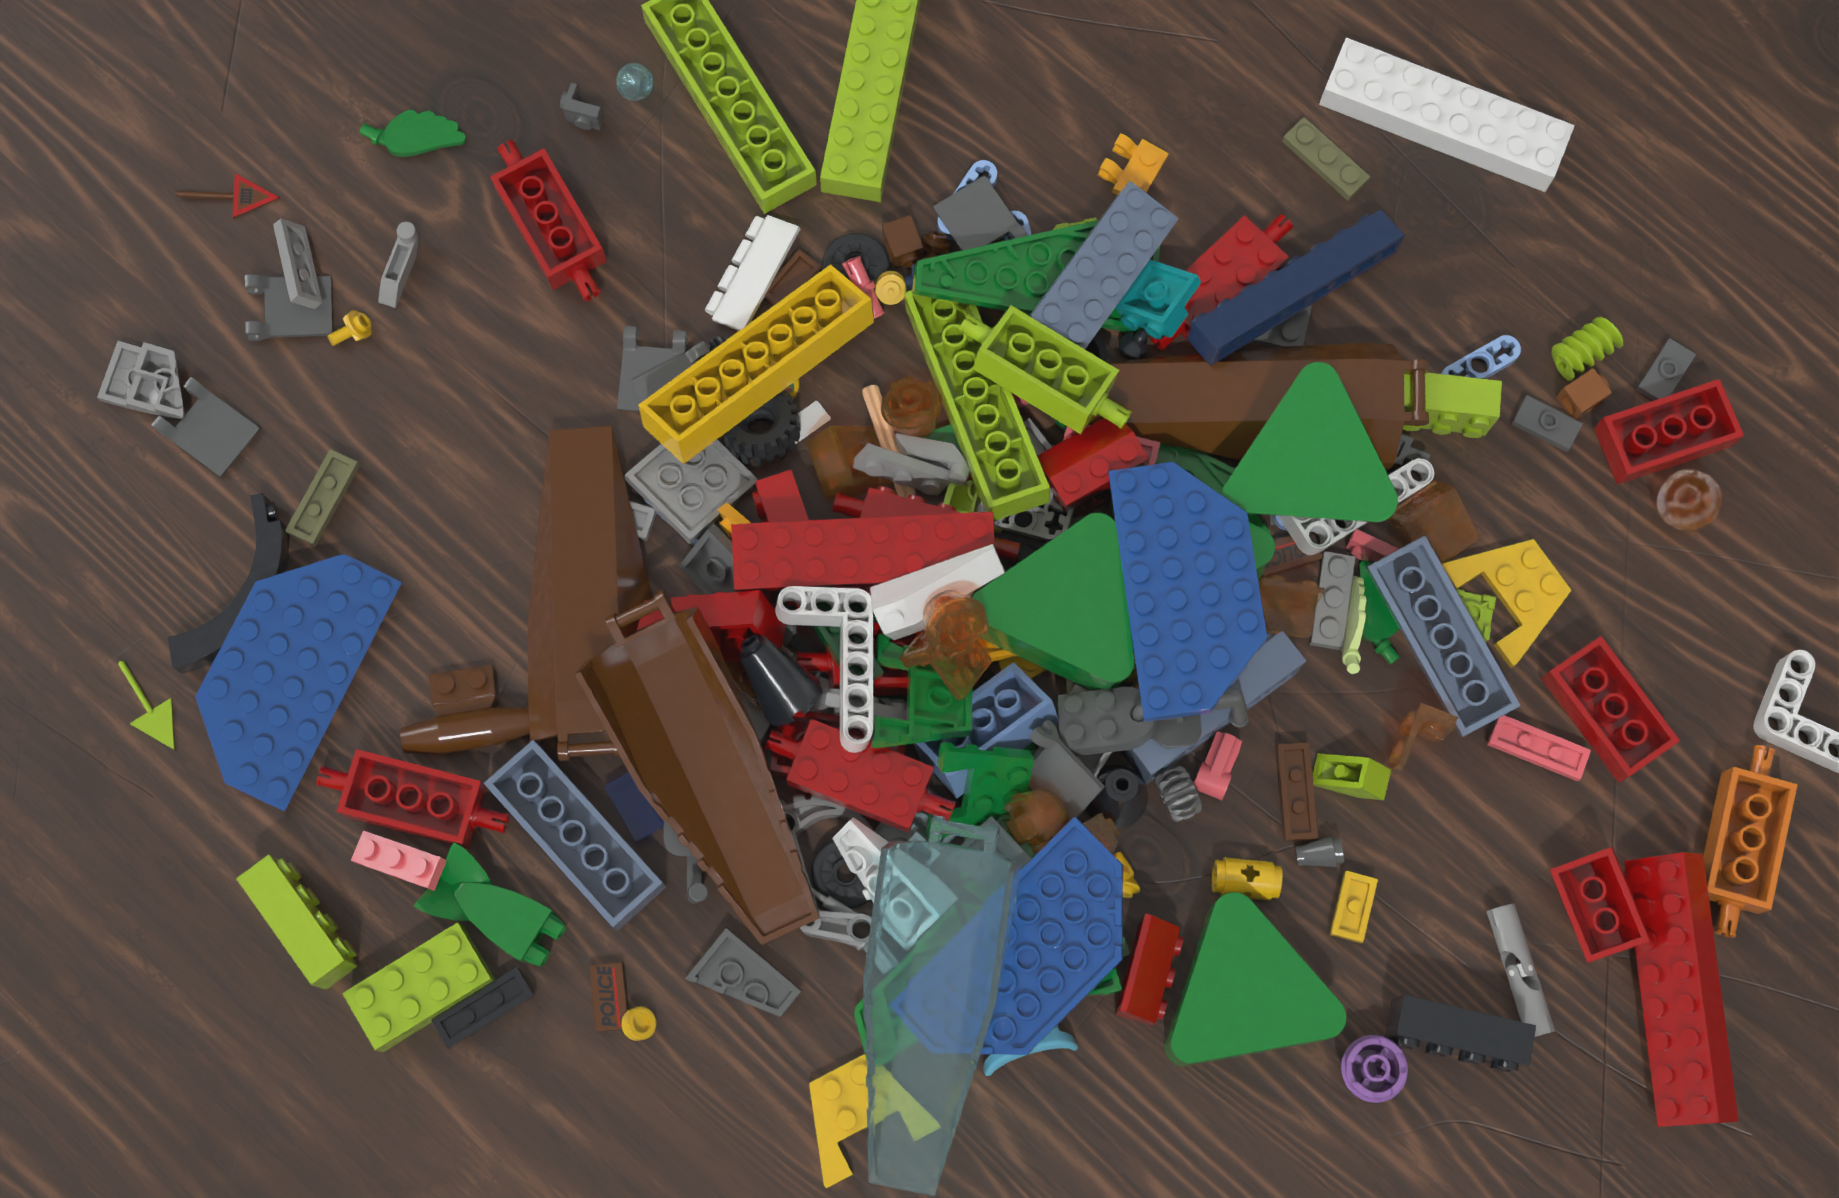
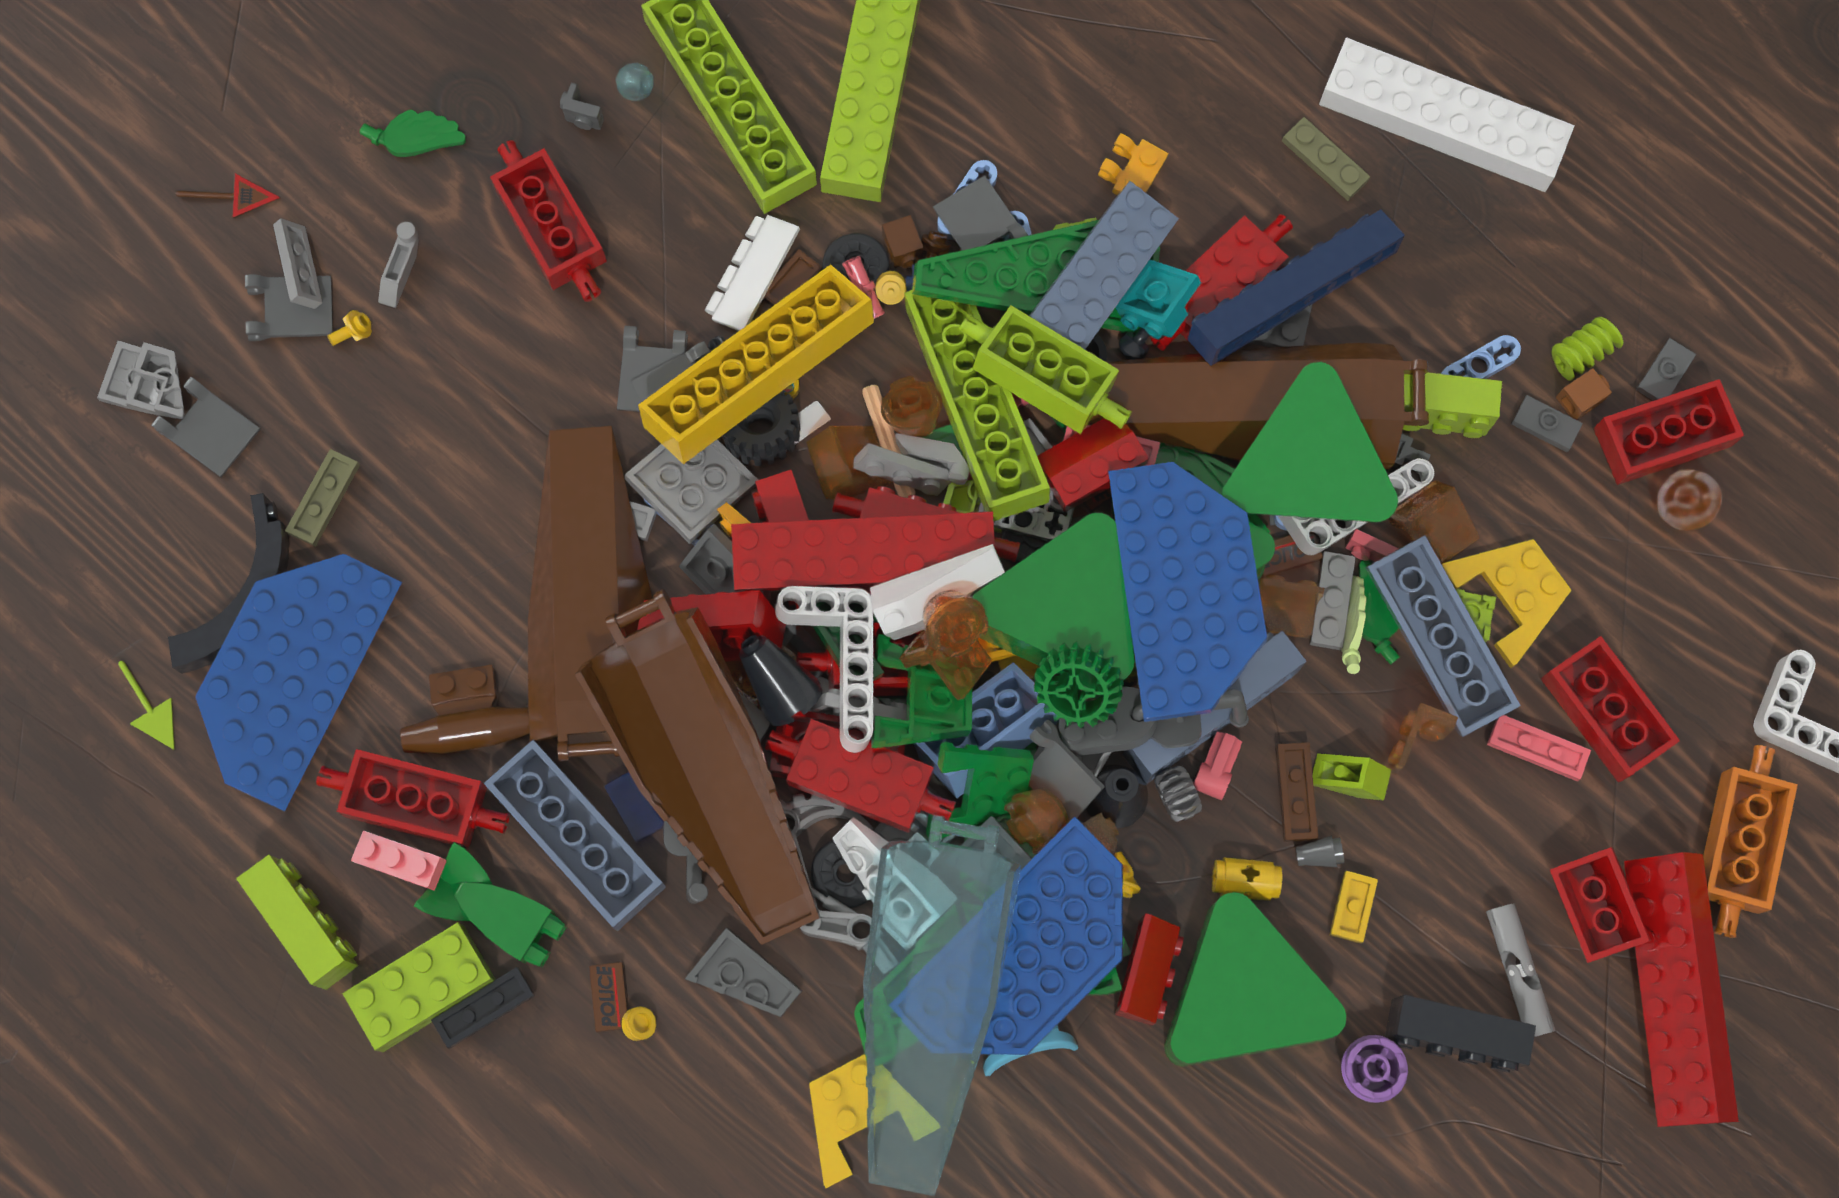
none -> green gear [1034,641,1124,729]

